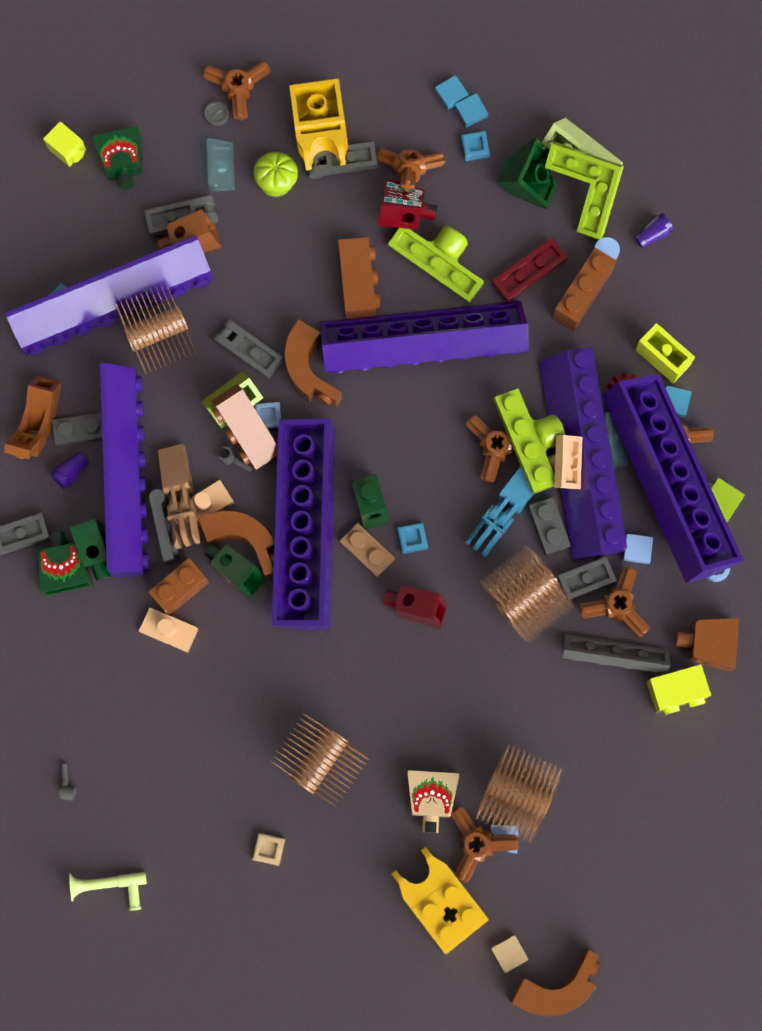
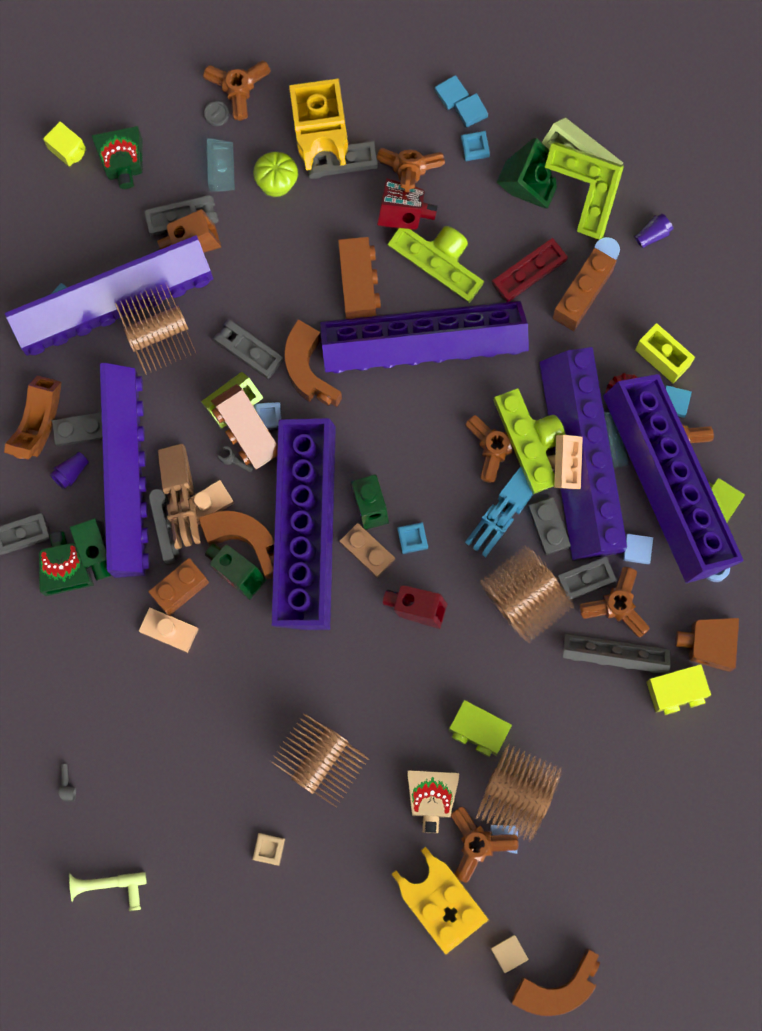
none -> lime brick [449,700,512,757]

